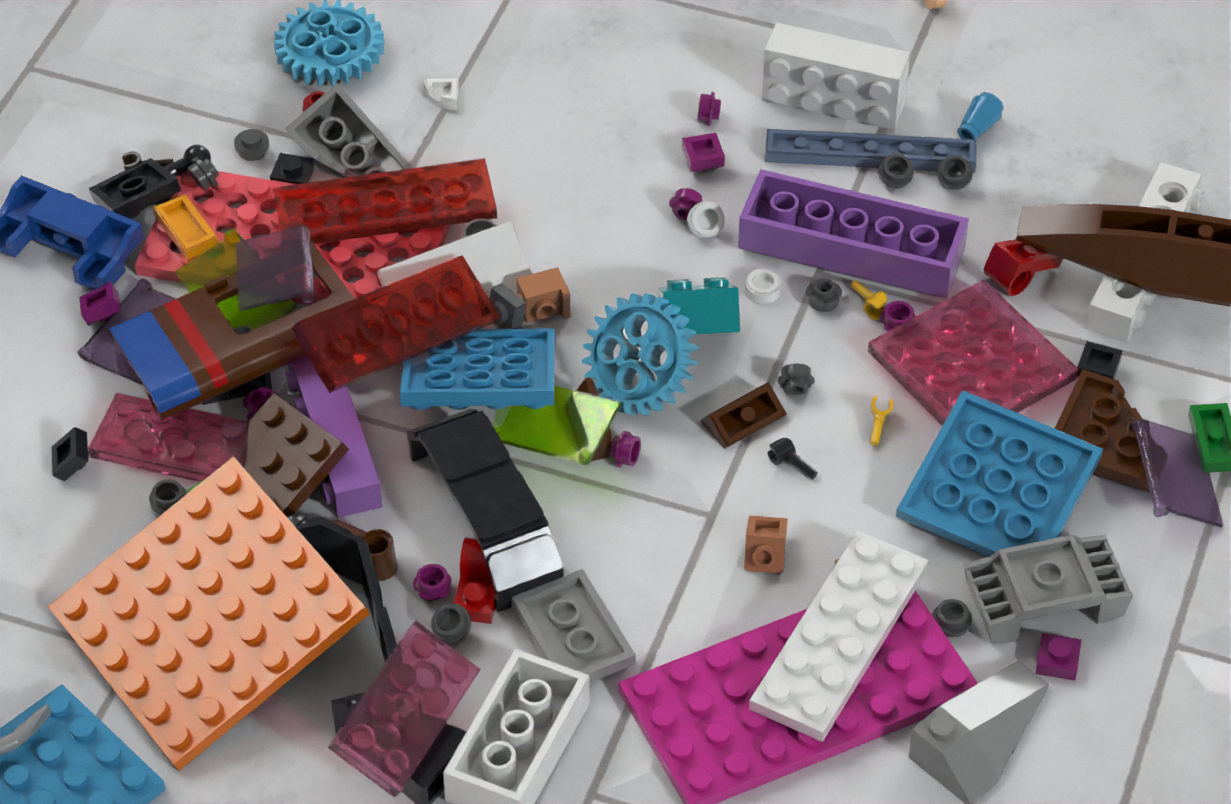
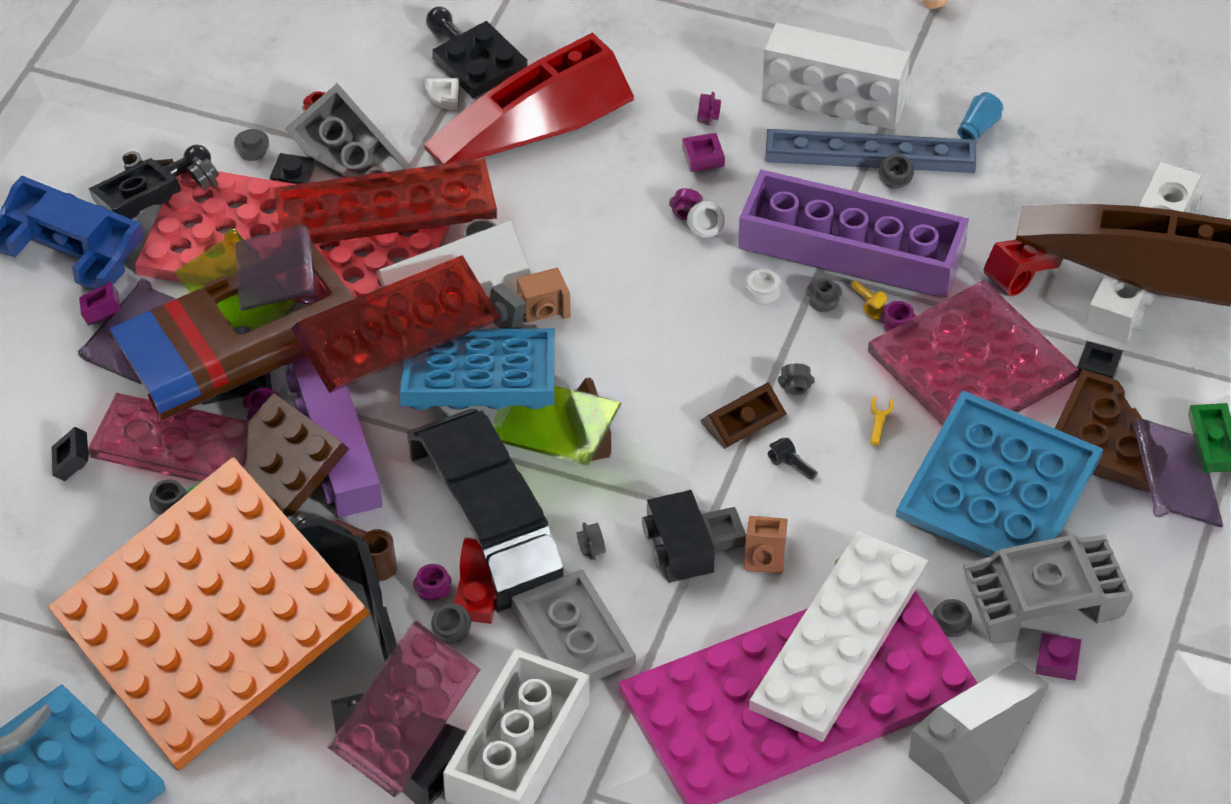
light orange tile [153,194,219,260] -> none
medium azure gear [274,0,385,87] -> none
medium azure gear [582,293,699,416] -> none
magenta plate [610,431,641,468] -> none
teal brick [658,277,740,334] -> none
dark grey plate [937,155,973,190] -> none
none -> red wedge [424,32,634,169]
none -> black plate [426,6,528,99]
none -> dark grey plate [576,522,606,560]
none -> black brick [641,490,715,583]
none -> dark grey plate [701,507,746,553]

